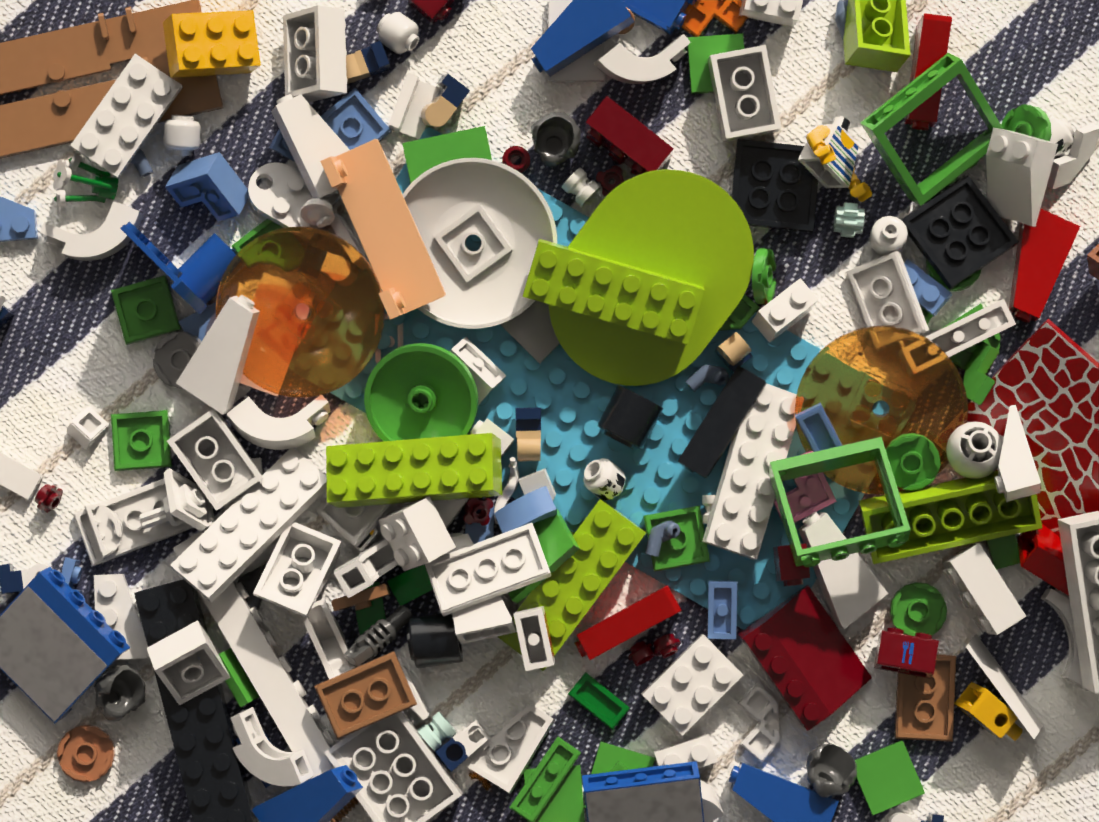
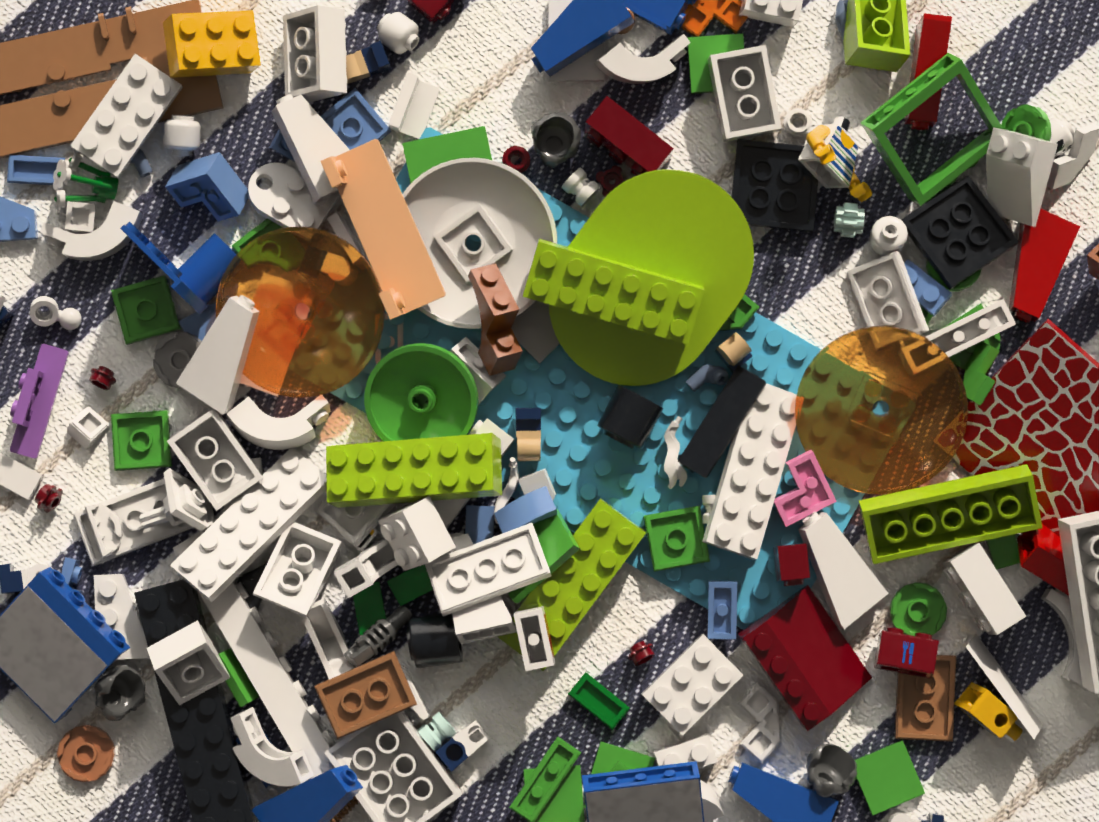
white hat [300,198,335,229] -> none
medium nougat plate [331,584,391,611] -> none
leg [421,73,470,128] -> none
white wing [461,704,555,794] -> none
dark red plate [463,498,493,526] -> none
clear orange leg [469,771,492,791] -> none
red slope [574,585,682,660] -> none
white head [583,458,626,501] -> none
sand blue arm [645,521,680,557] -> none
dark red plate [653,634,681,658] -> none
bright green tile [752,248,776,305] -> none
white brick [752,278,819,343] -> none
bright green window [769,437,911,567] -> none
medium blue tile [795,403,843,452] -> none
bright green tile [886,433,941,491] -> none
white brick [946,422,1003,479] -> none
white slope [994,405,1041,502] -> none
none -> medium blue tile [7,155,65,185]
none -> medium lavender bracket [10,344,69,459]
none -> white plate [30,296,82,330]
none -> white plate [65,201,96,233]
none -> dark red plate [89,366,116,390]
none -> dark orange arch [468,263,523,376]
none -> white hair [664,416,687,489]
none -> white plate [784,108,812,137]

